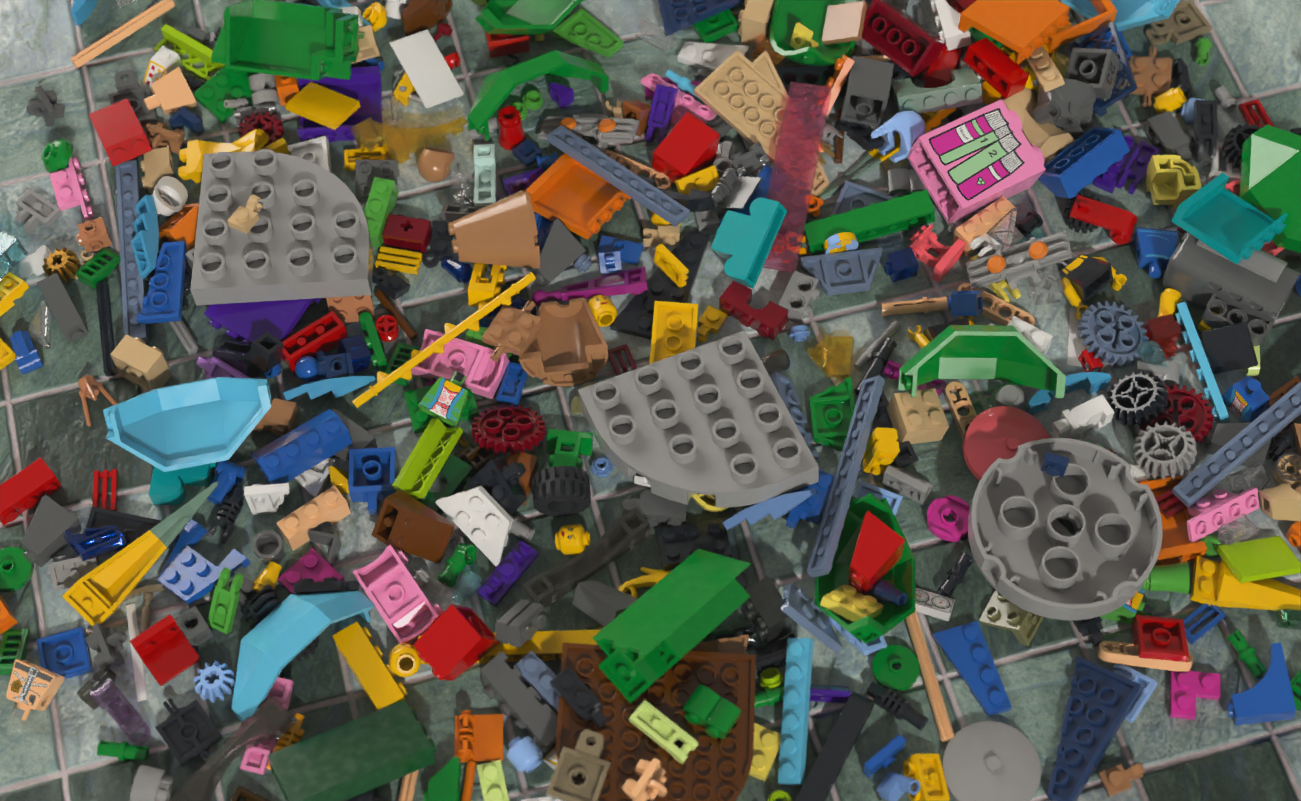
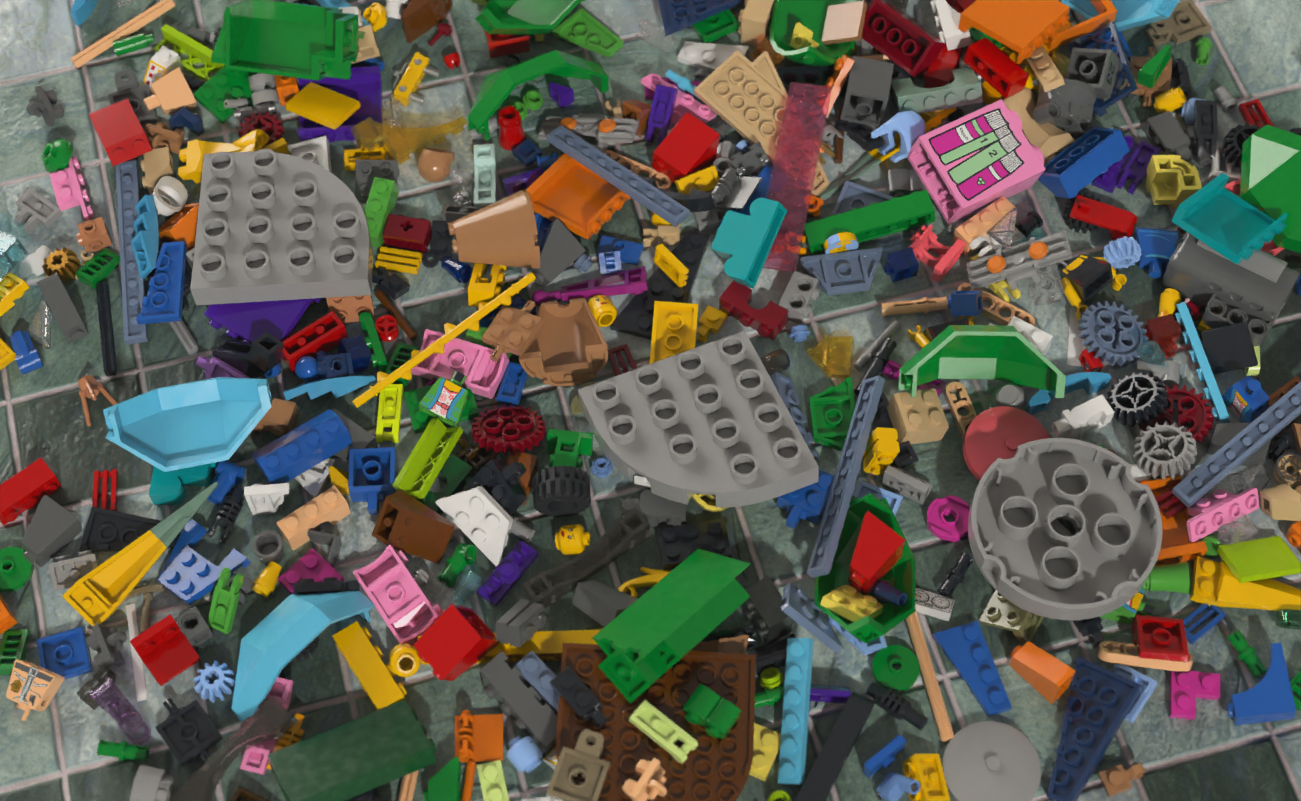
clear blue wing [63,525,126,561] -> none
tan brick [110,334,172,391] -> none
tan plate [227,194,263,234] -> none
black arm [240,584,281,630] -> none
white sticker [390,29,464,109] -> none
medium blue slope [723,488,817,530] -> none
dark blue plate [1041,452,1069,477] -> none
none -> green cylinder [112,33,154,56]
none -> neon yellow plate [376,384,404,443]
none -> light blue tile [736,140,752,155]
none -> orange slope [1009,641,1076,704]
none -> light blue gear [1103,236,1142,270]
none -> green slope [1137,44,1172,88]
none -> dark red hand [1185,298,1204,321]

